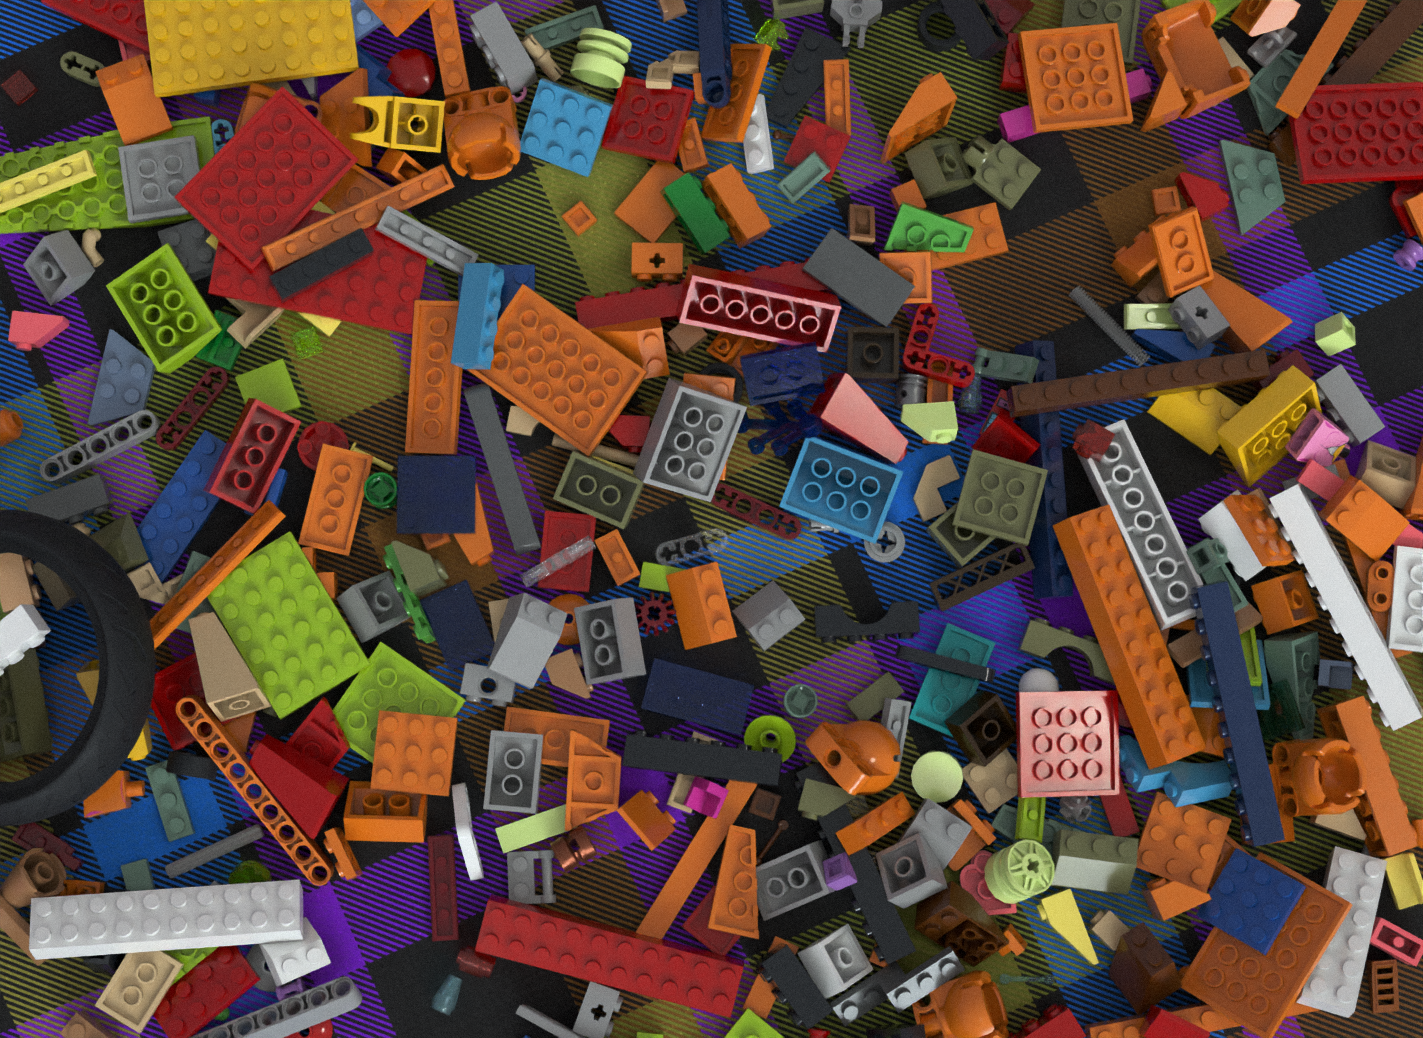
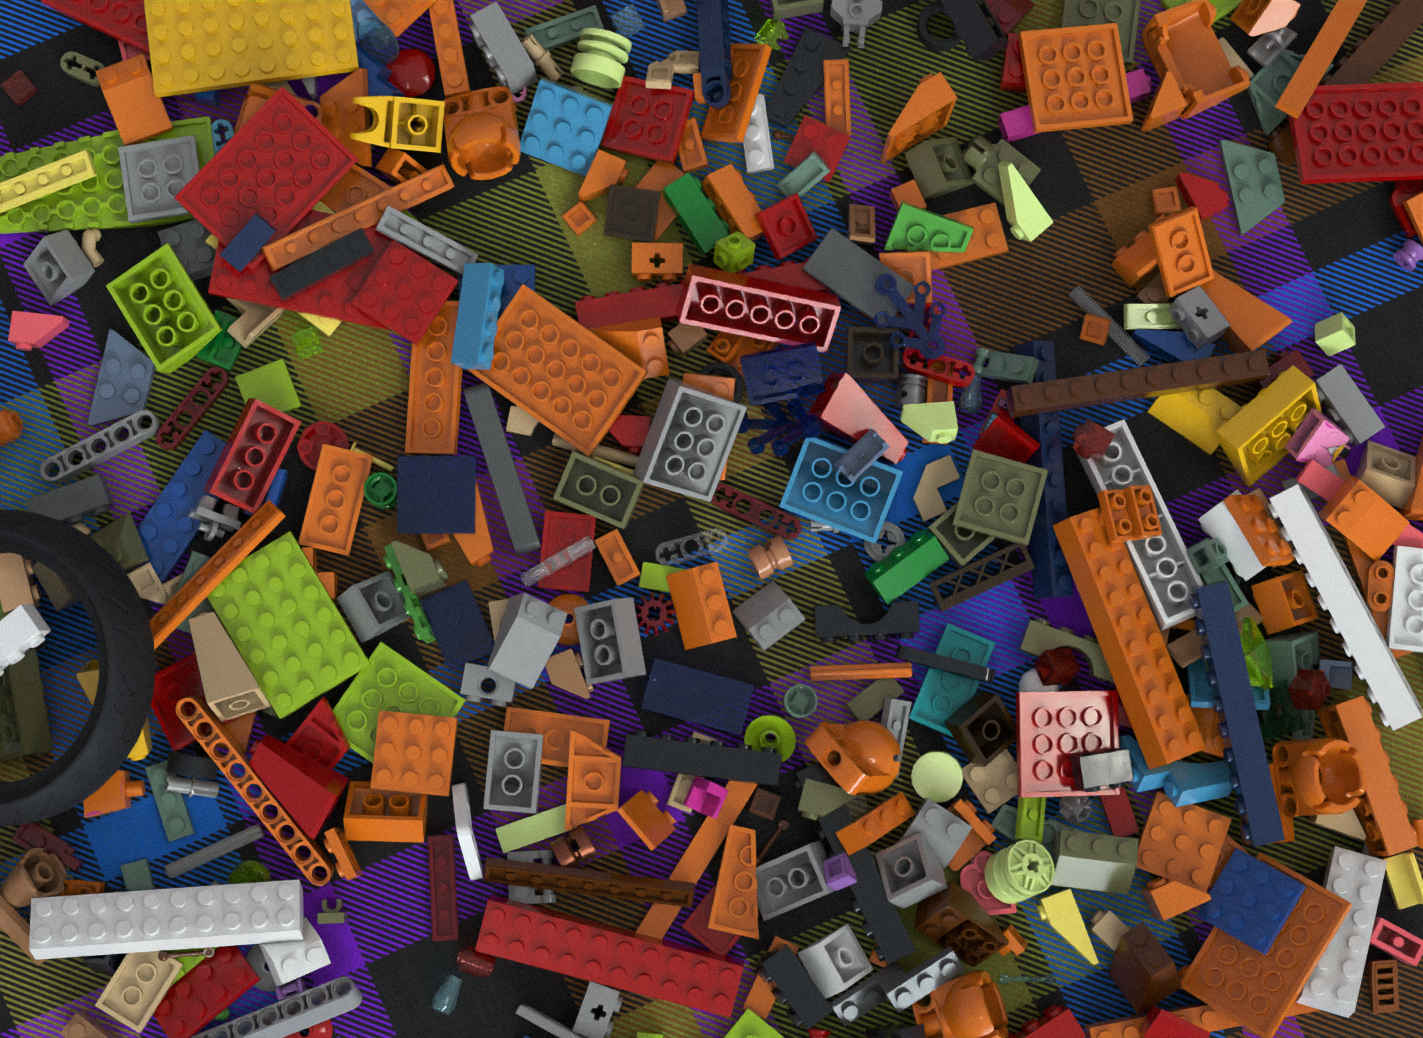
none -> reddish brown hinge [158,947,214,961]
none -> light grey axle [165,775,219,798]
none -> light grey hips [188,495,241,541]
none -> dark blue slope [220,213,276,272]
none -> olive tile [318,898,348,924]
none -> red plate [351,240,459,346]
none -> clear light blue dish [357,17,399,64]
none -> reddish brown tile [484,857,695,908]
none -> orange slope [578,149,629,203]
none -> dark brown plate [603,184,661,242]
none -> clear light blue tile [611,4,645,38]
none -> lime brick [713,231,755,273]
none -> nougat wheel [747,535,794,580]
none -> red tile [754,193,818,260]
none -> orange axle [810,662,912,681]
none -> sand blue hinge [835,428,890,483]
none -> green brick [864,528,949,605]
none -> clear blue plant [874,274,946,359]
none -> yellowish green slope [998,161,1053,242]
none -> clear red brick [1033,648,1080,686]
none -> brick [1070,748,1133,792]
none -> orange tile [1079,313,1112,346]
none -> orange slope [1097,485,1162,543]
none -> clear neon green tile [1242,616,1273,690]
none -> clear red brick [1288,669,1331,710]

